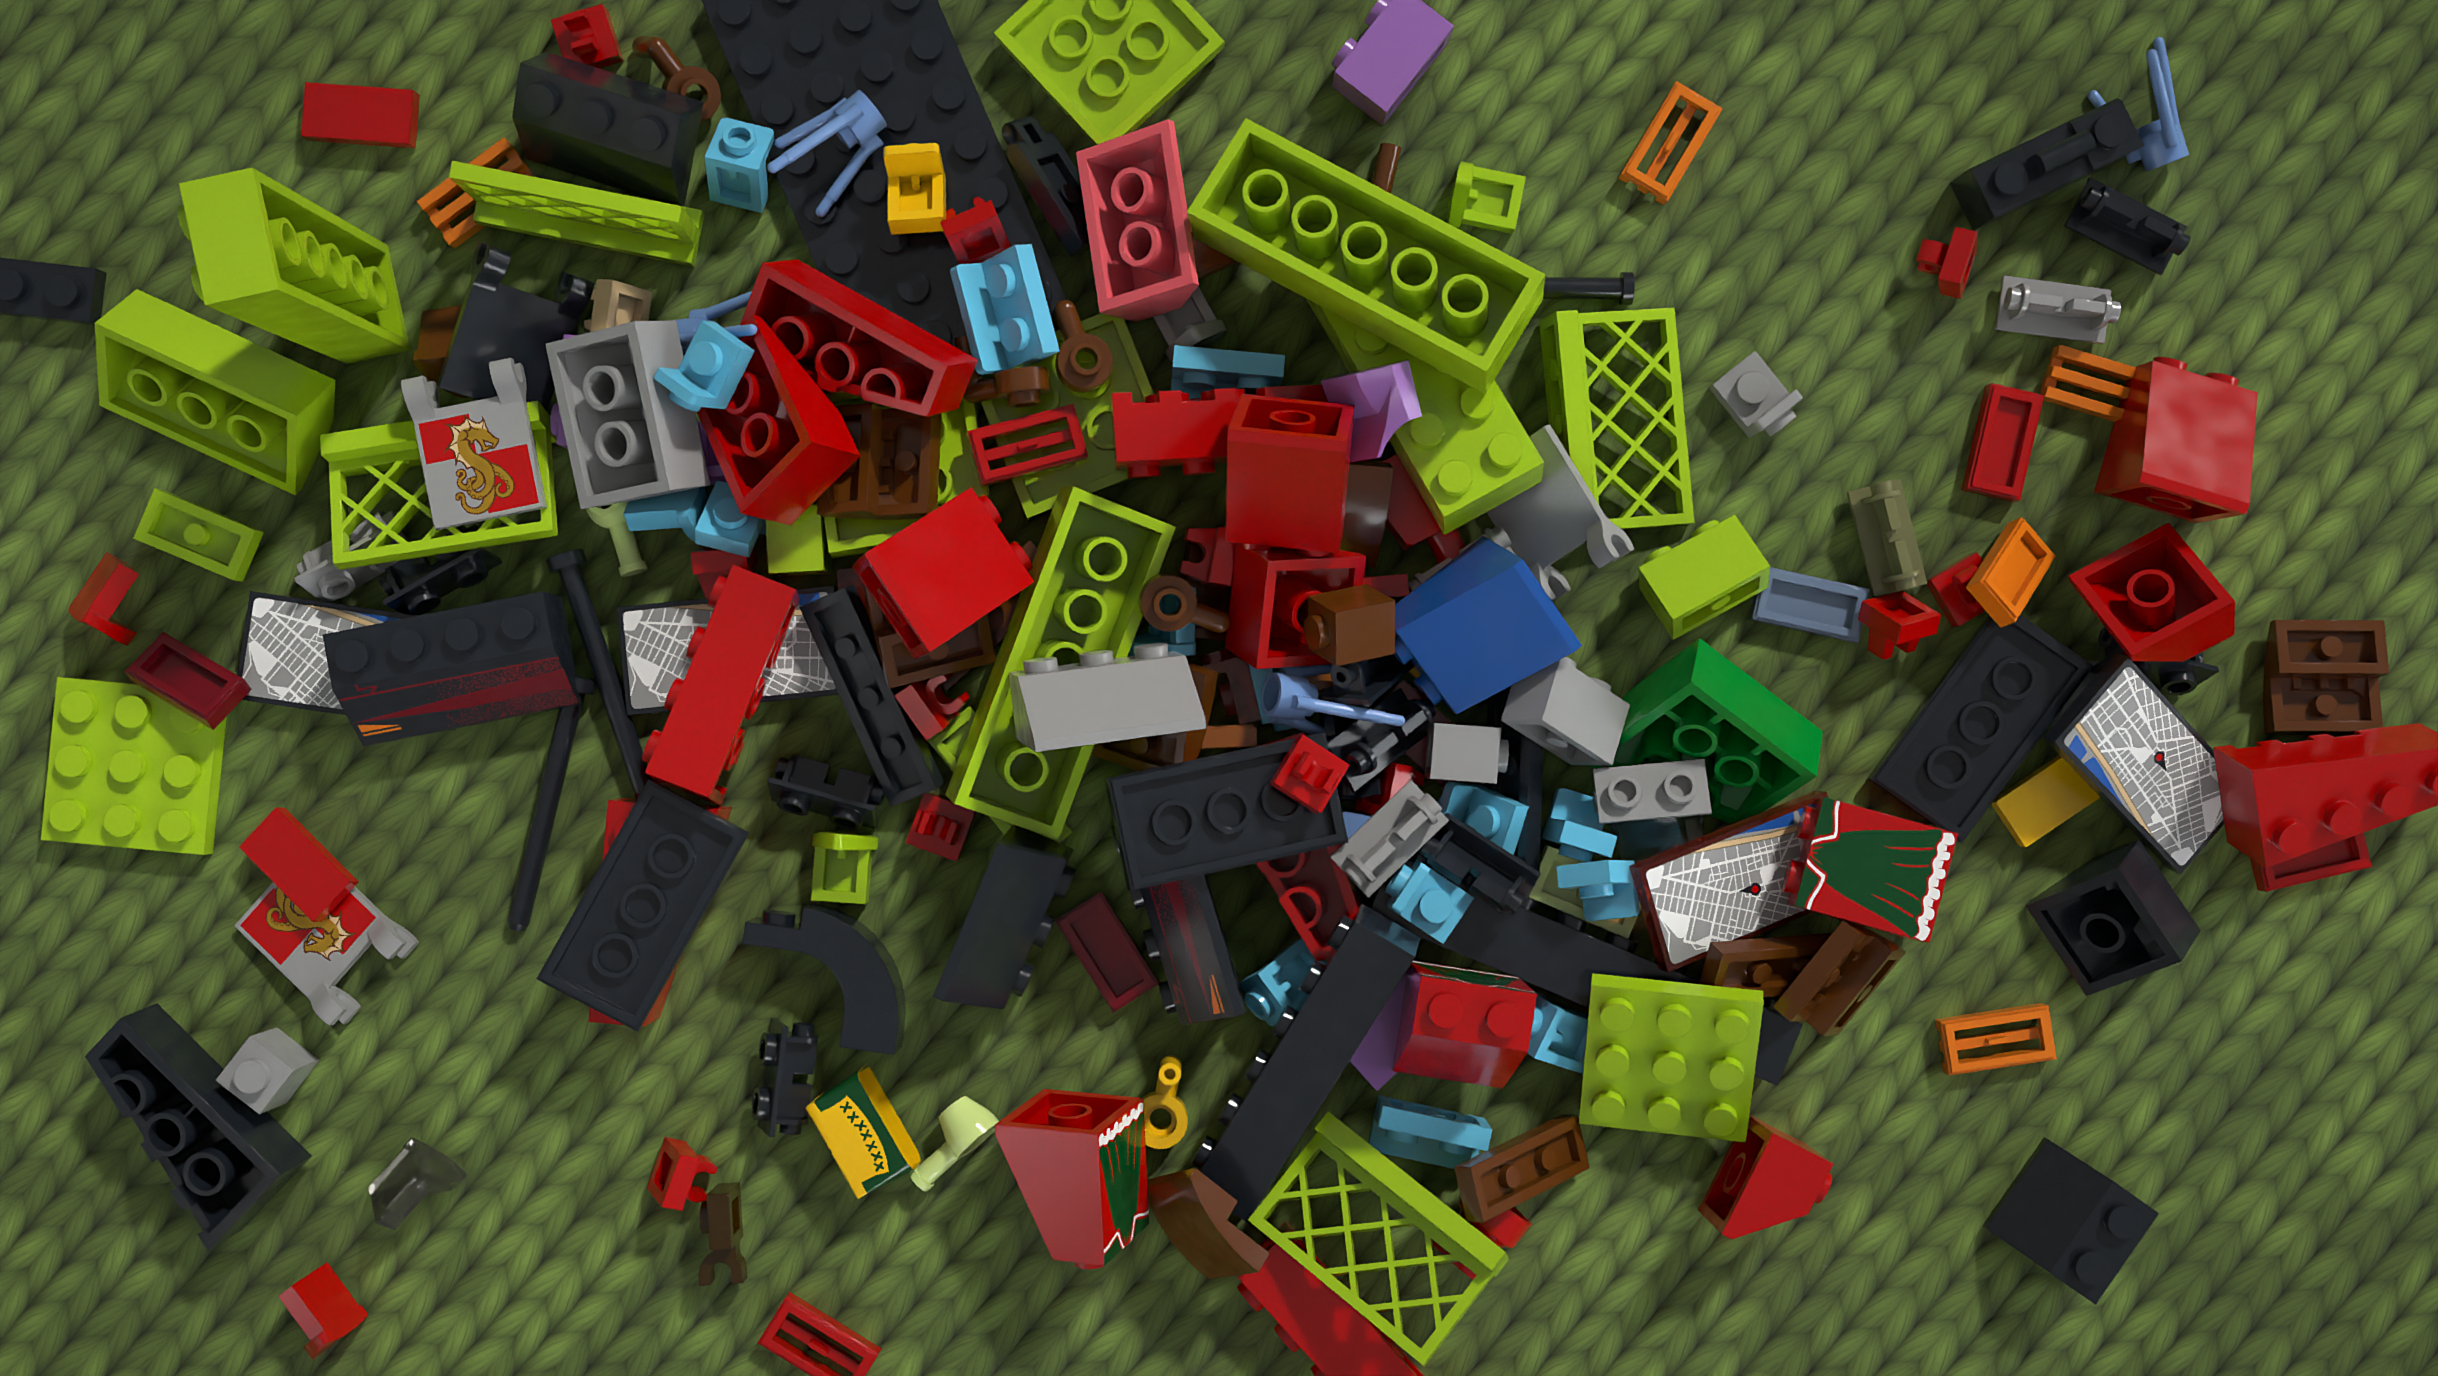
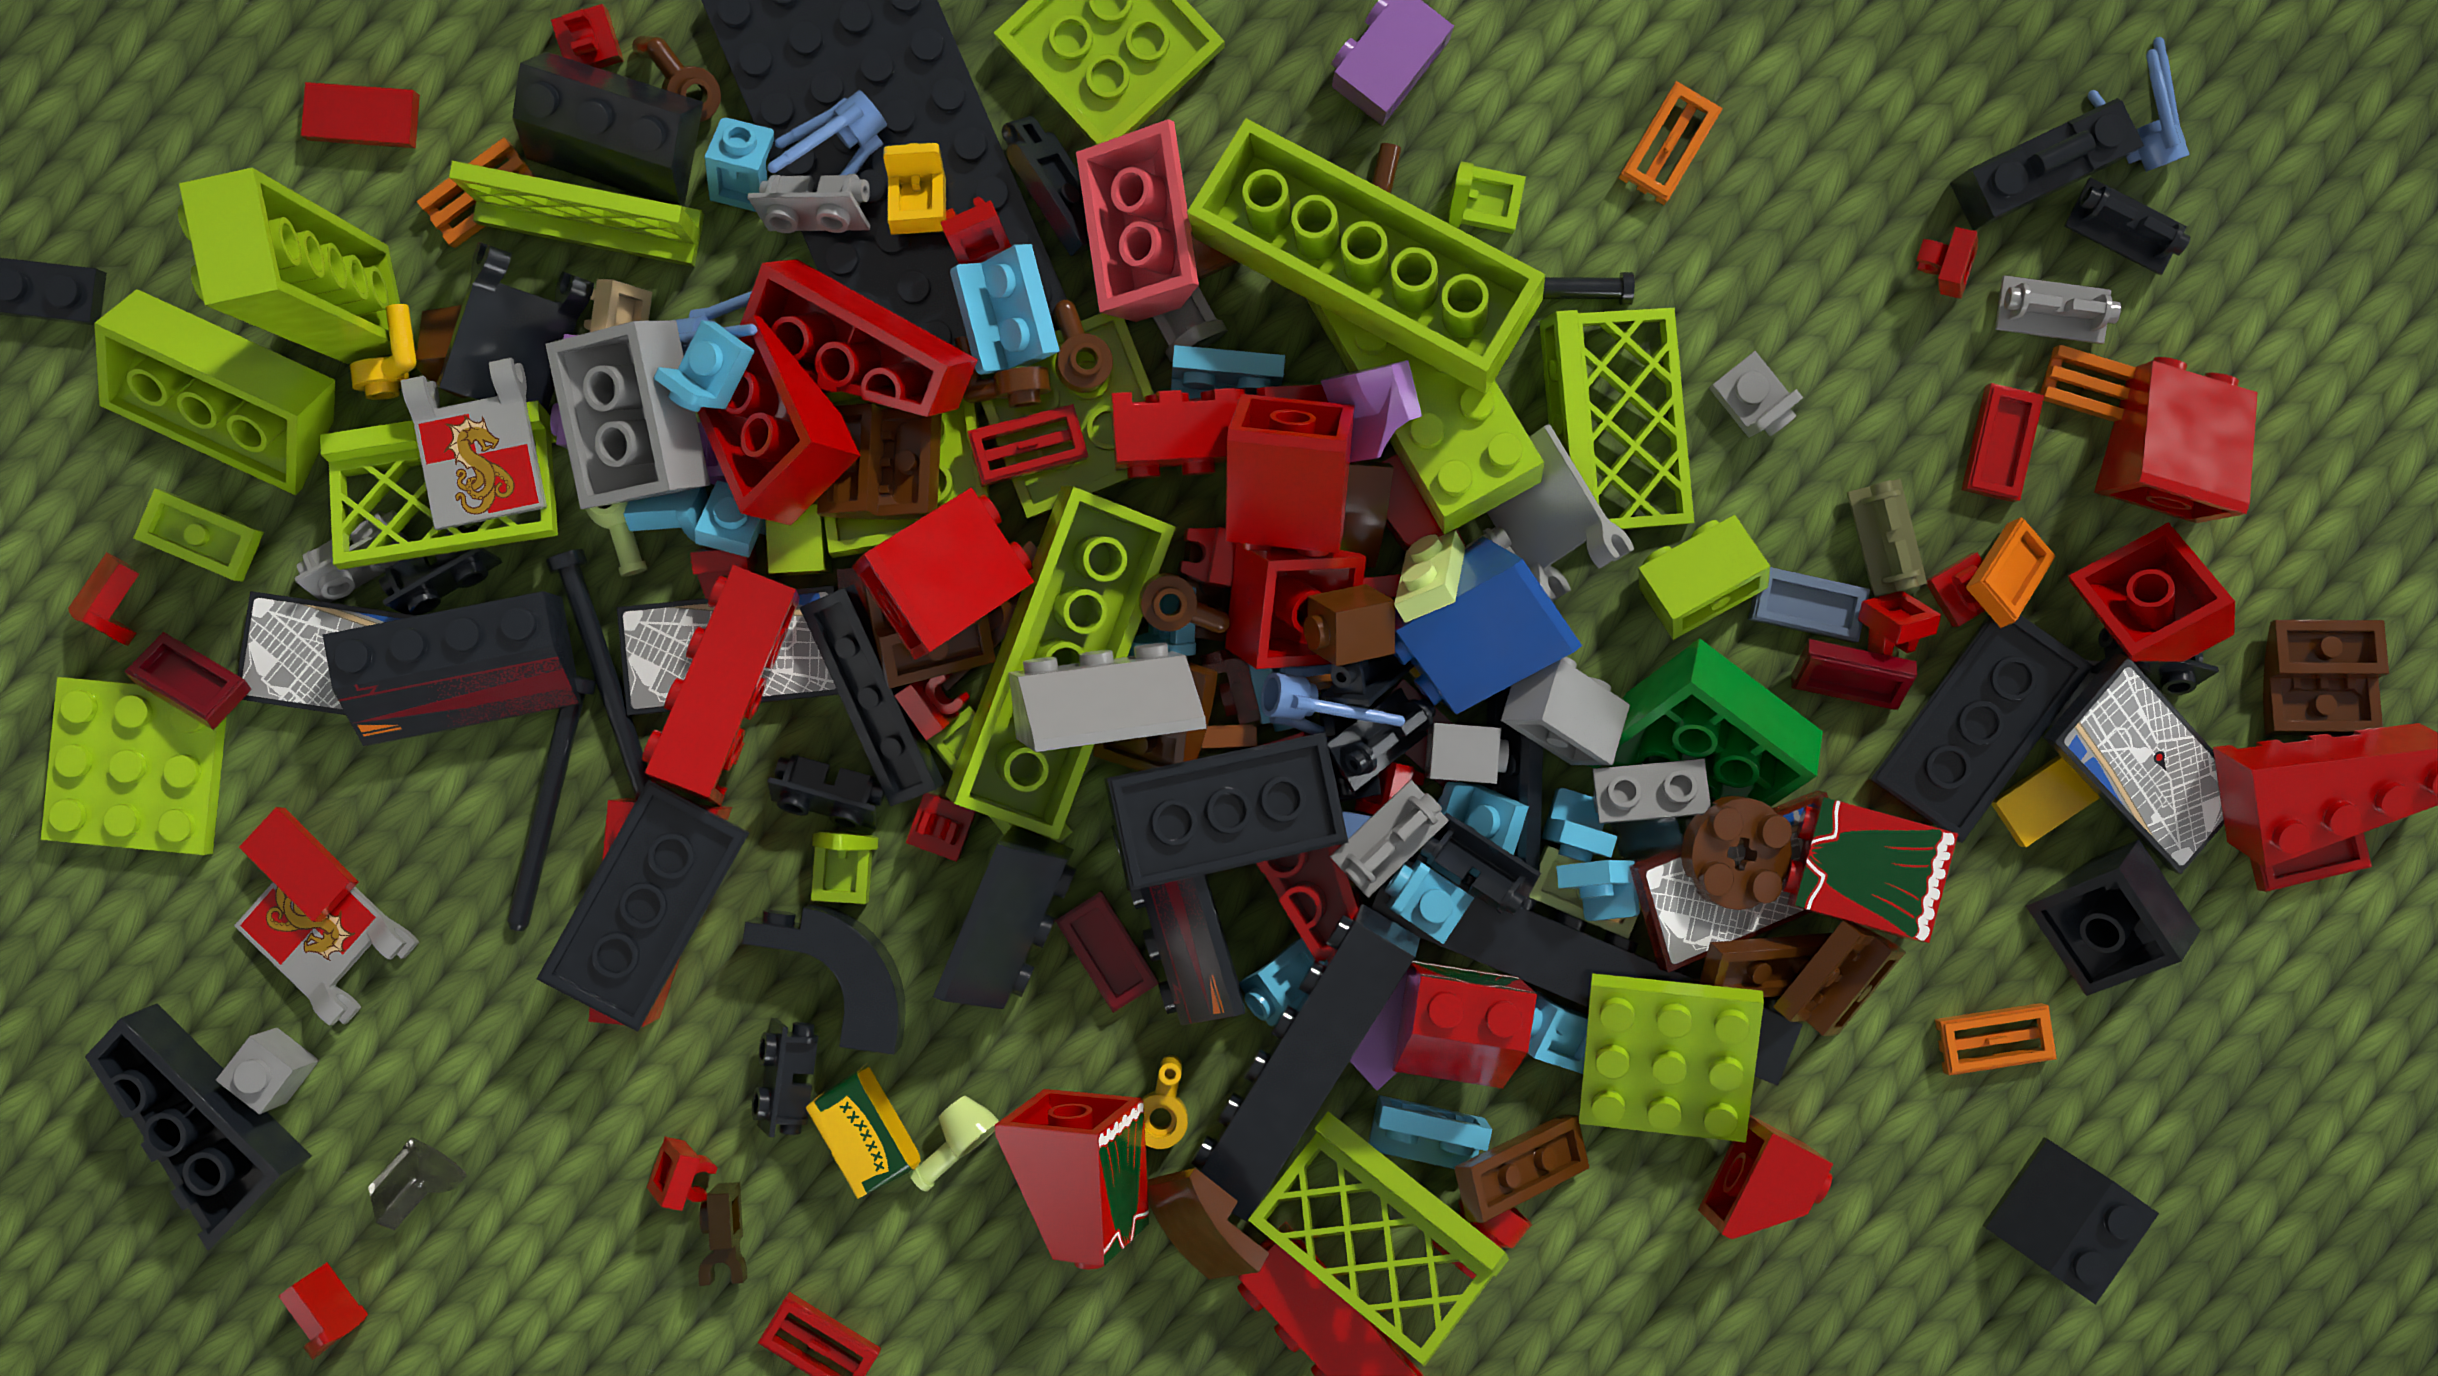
red tile [1269,734,1350,814] -> none
none -> yellow plate [350,304,416,400]
none -> light grey hinge [747,174,870,233]
none -> yellowish green plate [1394,530,1465,623]
none -> reddish brown plate [1681,796,1792,910]
none -> dark red tile [1791,639,1917,710]

